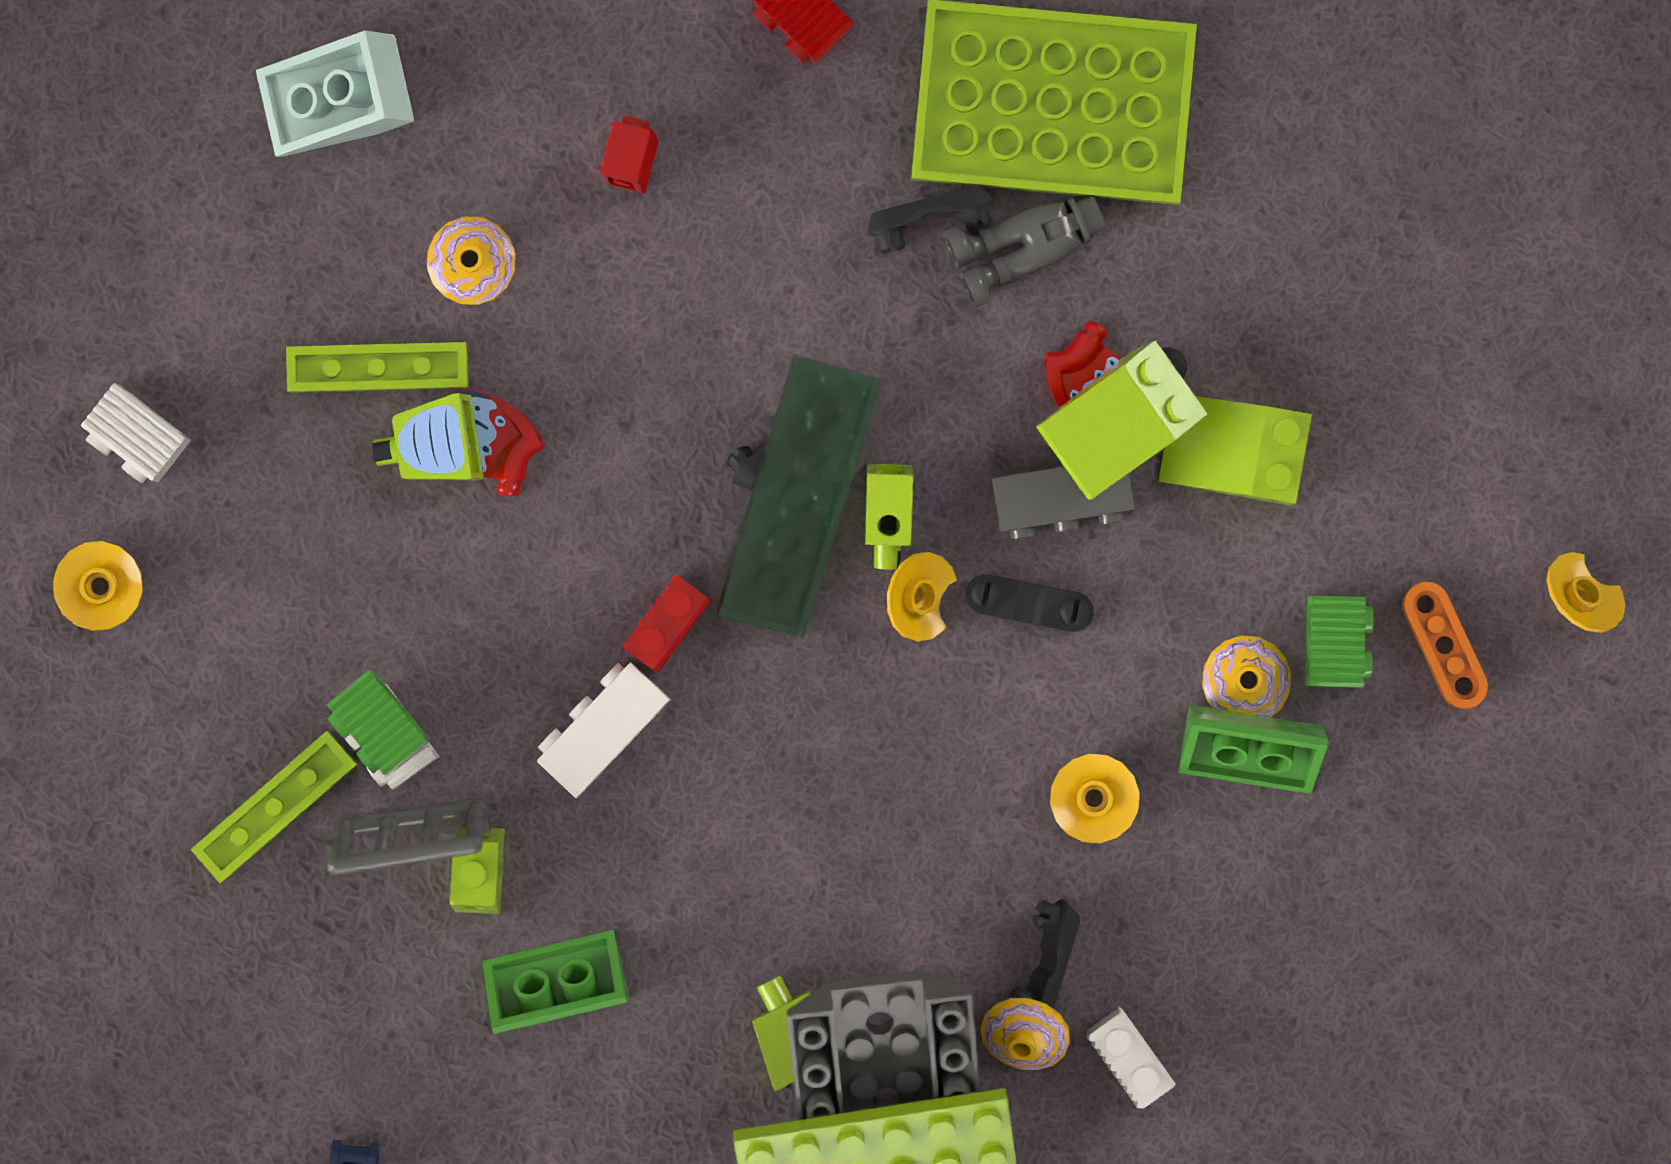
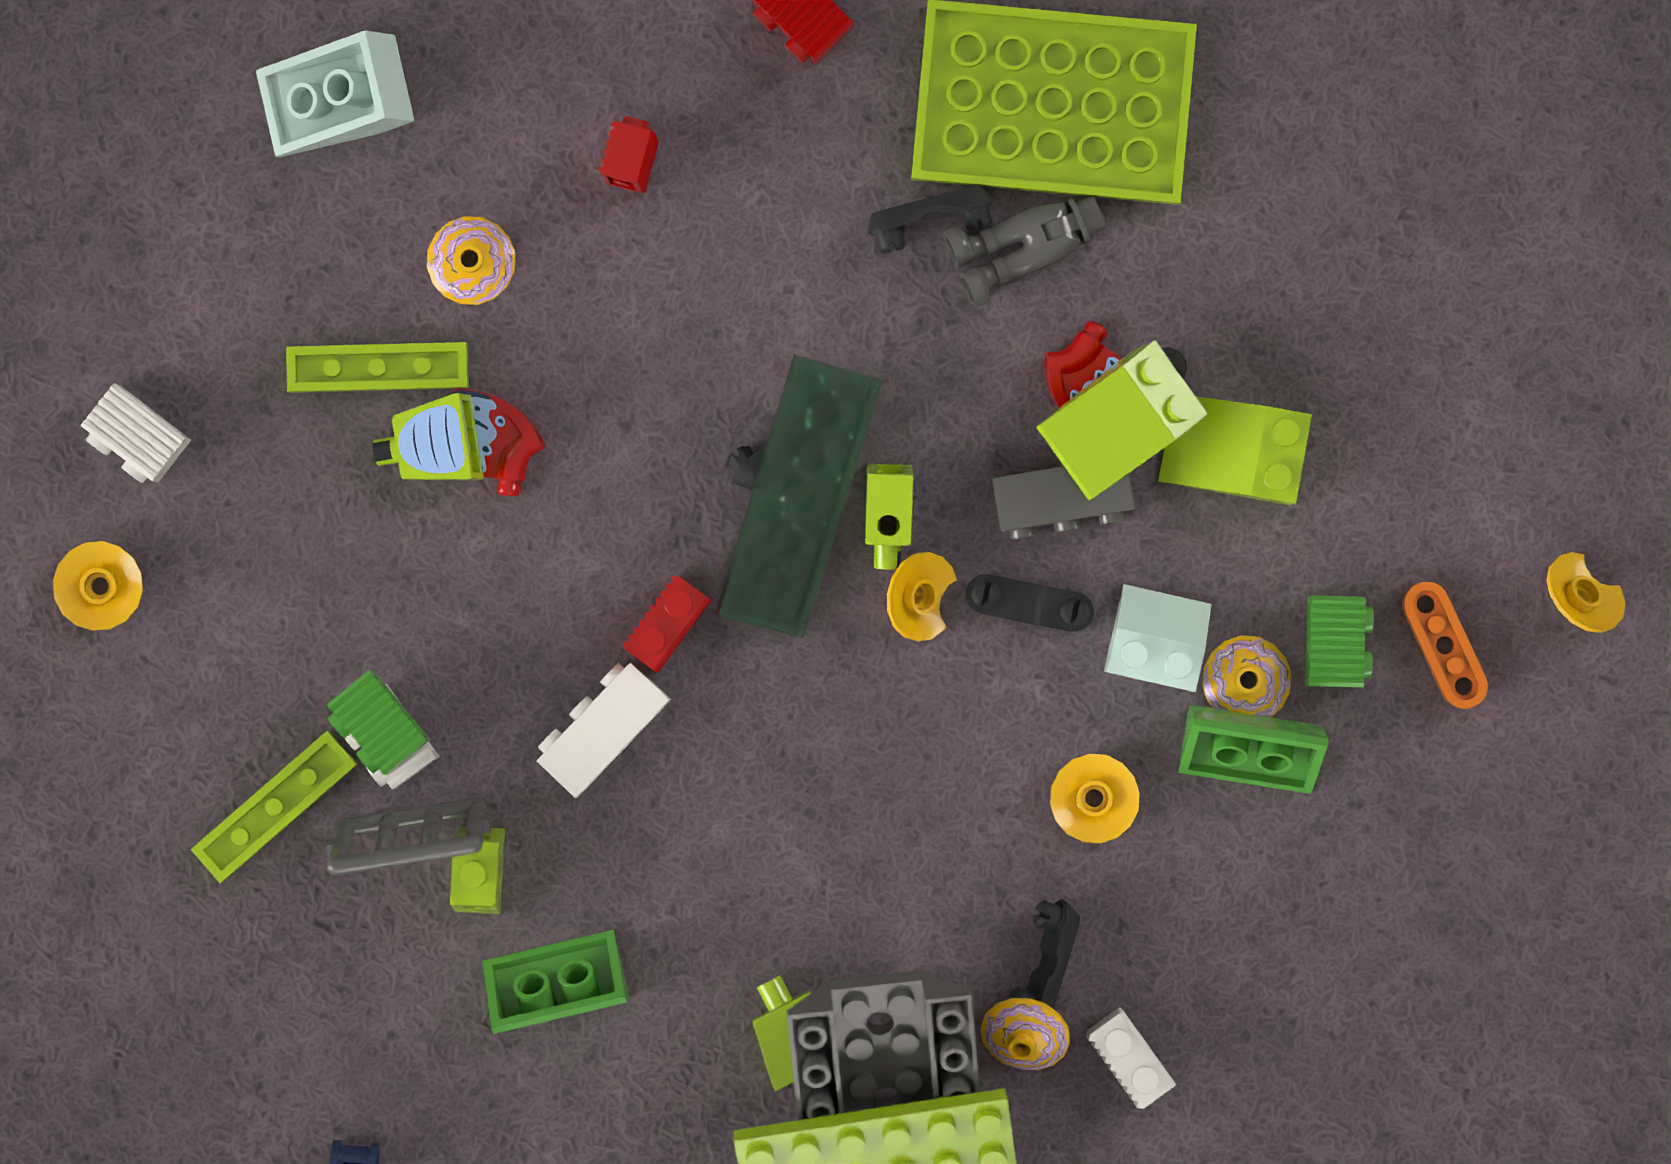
none -> light aqua slope [1104,584,1211,692]

